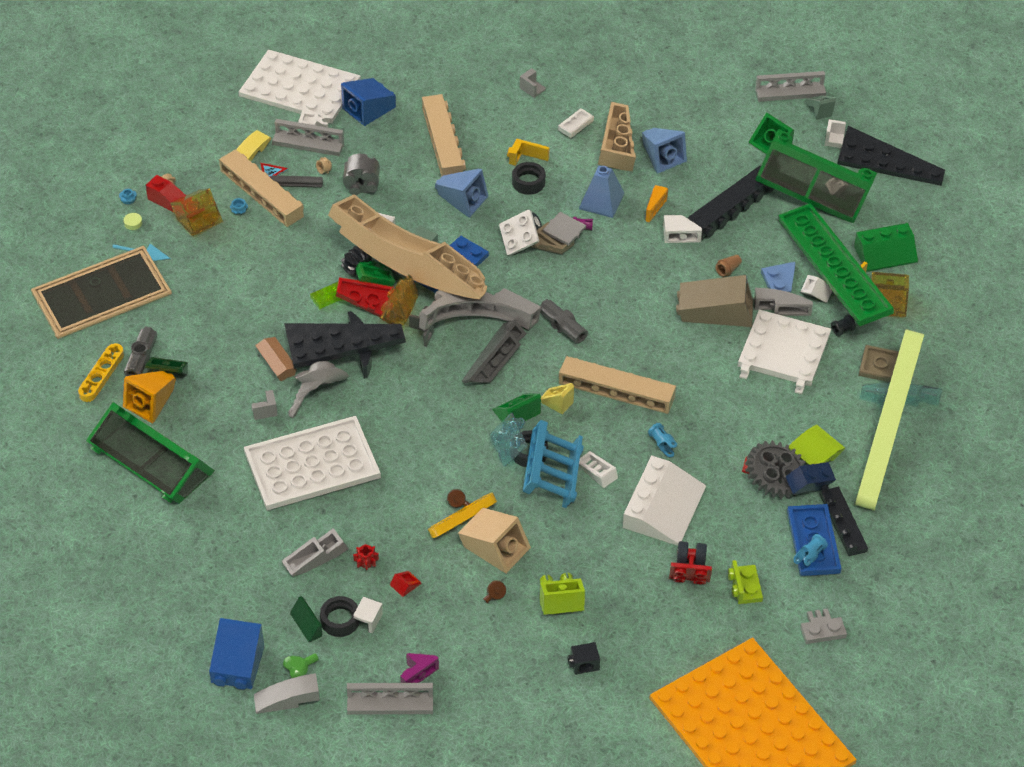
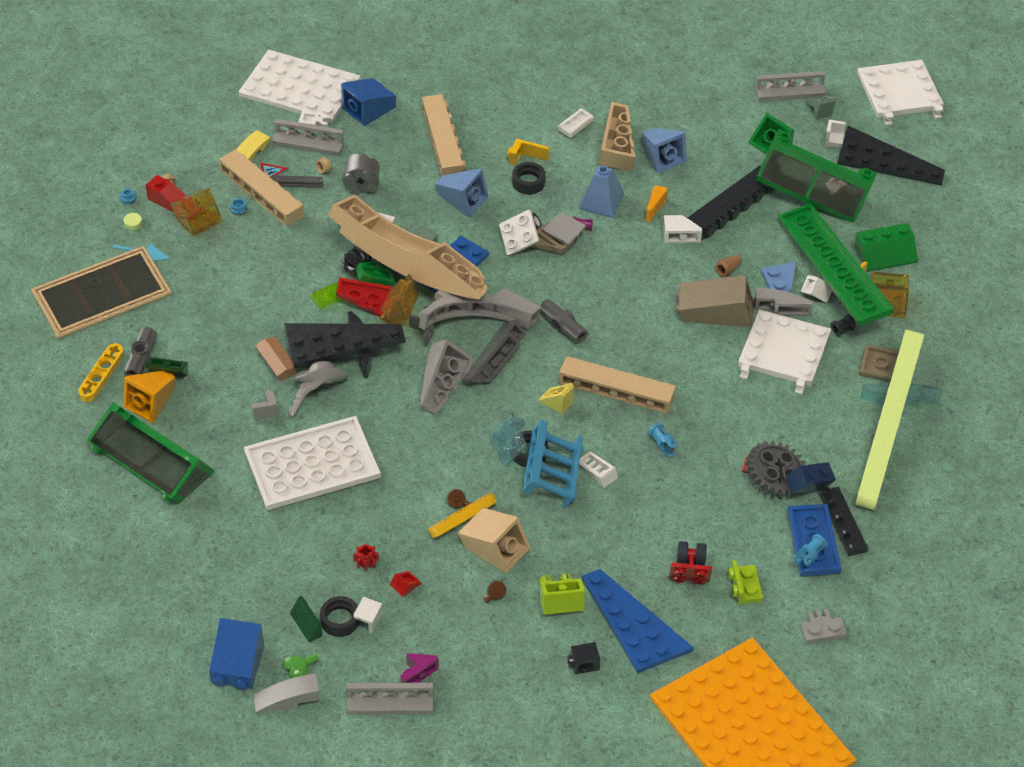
light grey slope [282,528,349,577] -> none
green slope [492,393,541,429] -> none
light grey panel [520,68,545,98] -> none
white slope [623,455,706,546] -> none
lime slope [789,424,845,465] -> none
none -> light grey wedge [420,339,474,414]
none -> blue wing [582,569,694,674]
none -> white plate [857,60,944,126]

